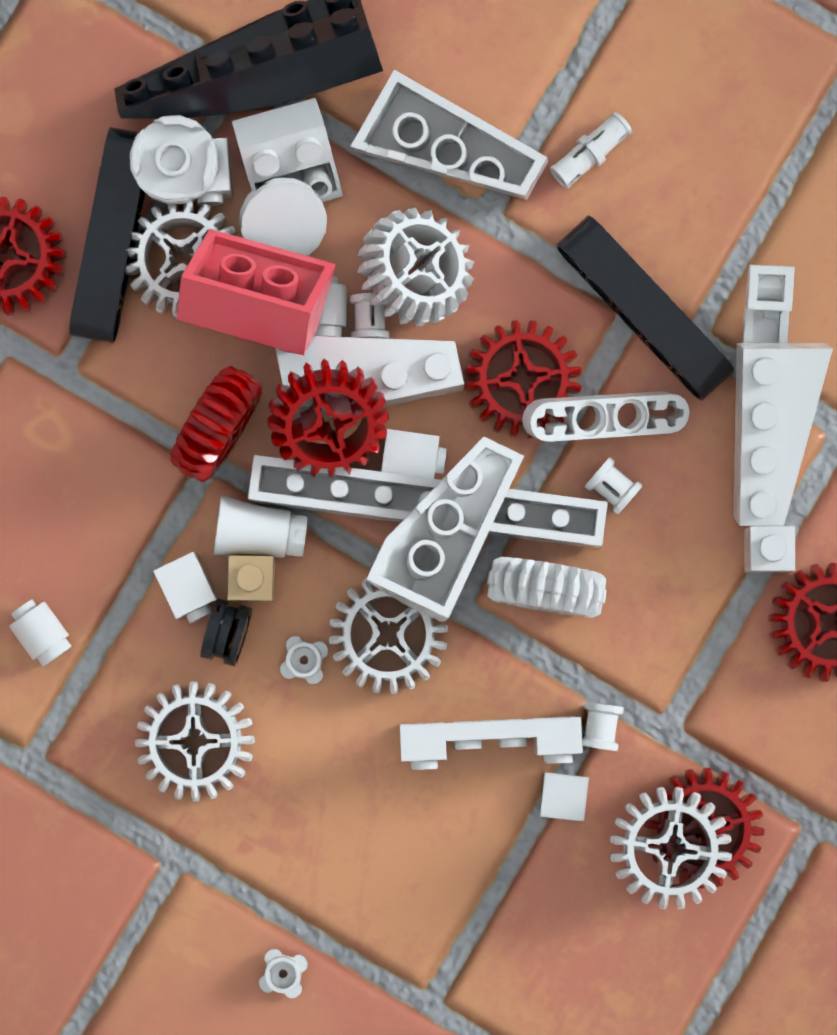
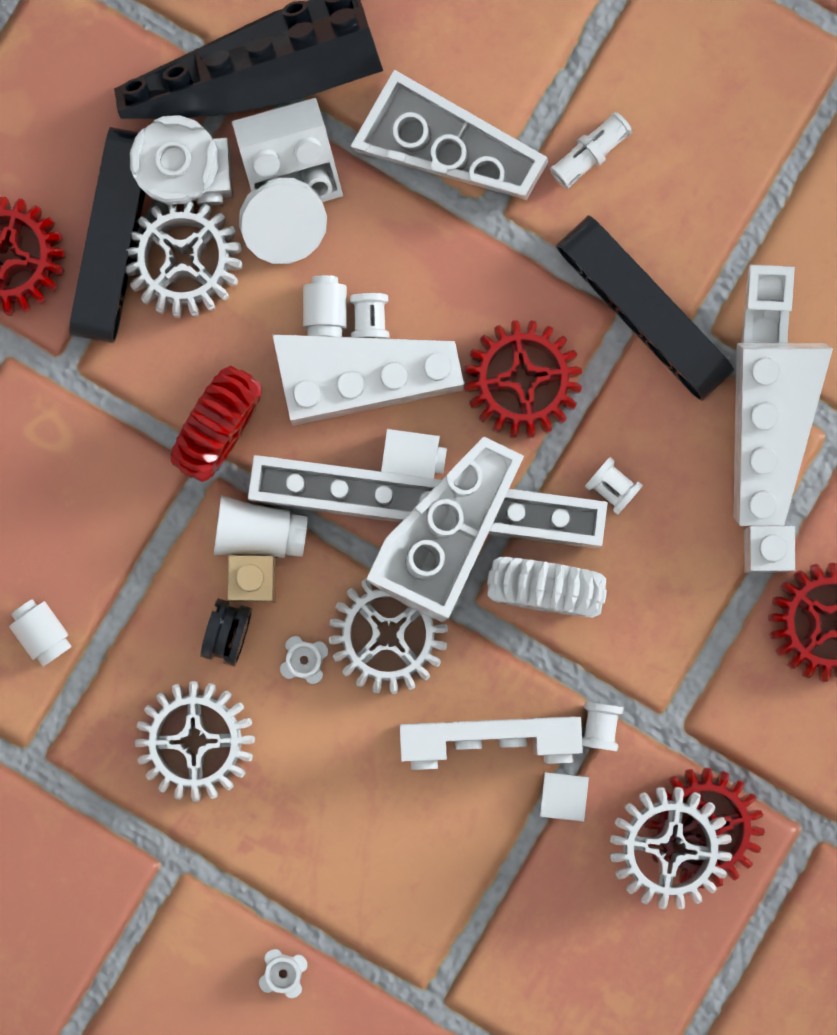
white brick [153,552,218,624] -> none
coral slope [176,229,336,356] -> none
red gear [267,359,389,479] -> none
white gear [357,207,474,327] -> none
white beam [522,391,690,442] -> none

